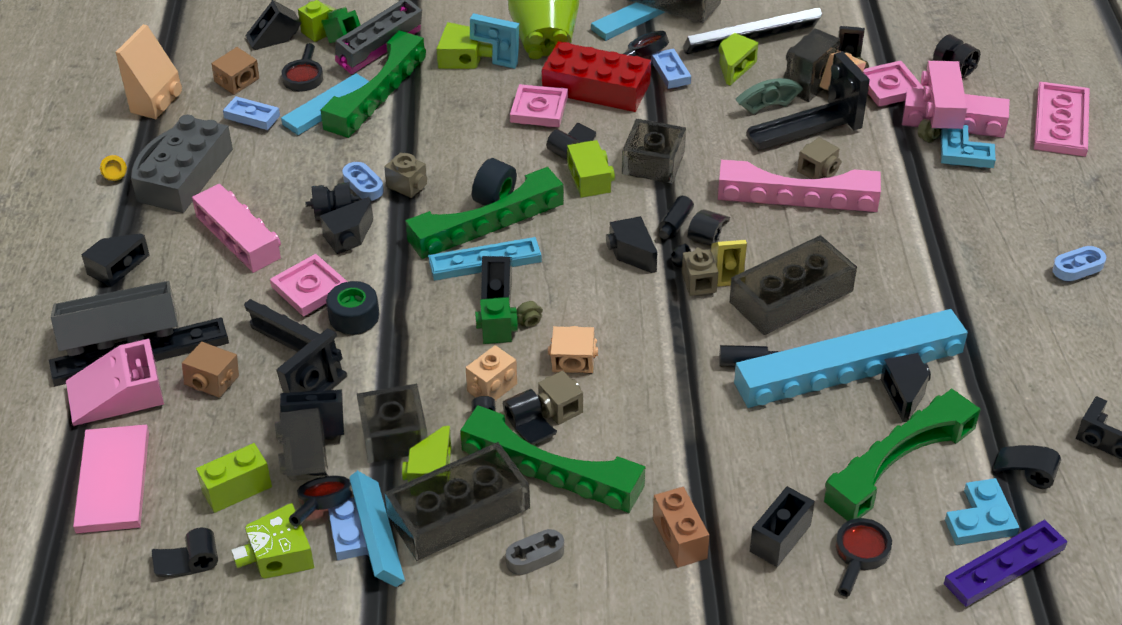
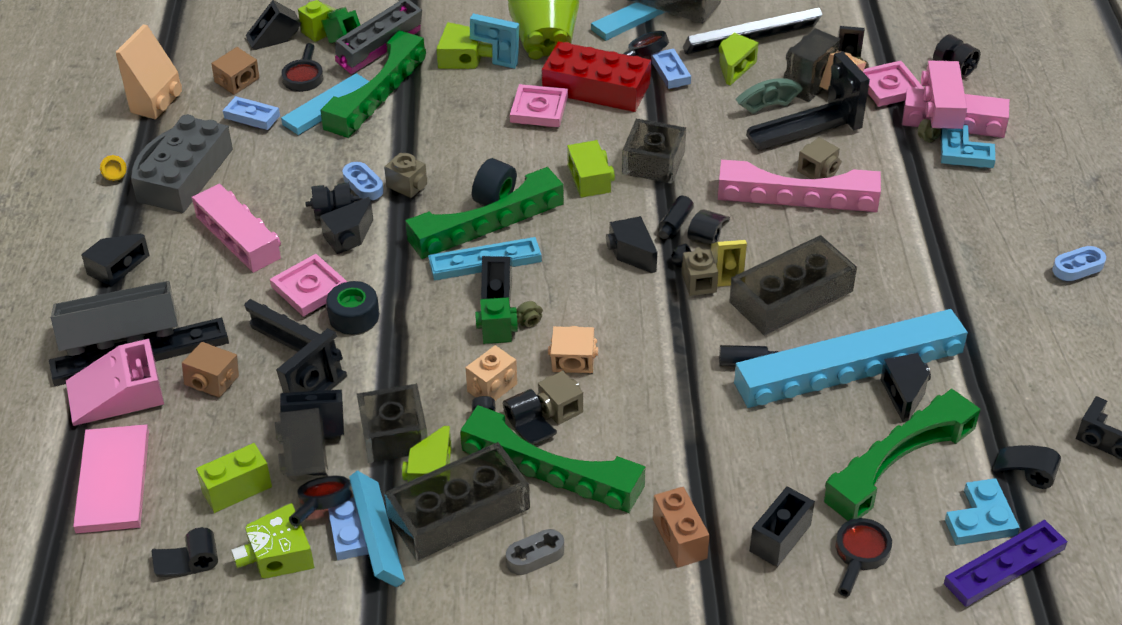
black panel [546,123,596,160] -> none
bright pink tile [1034,82,1090,157] -> none

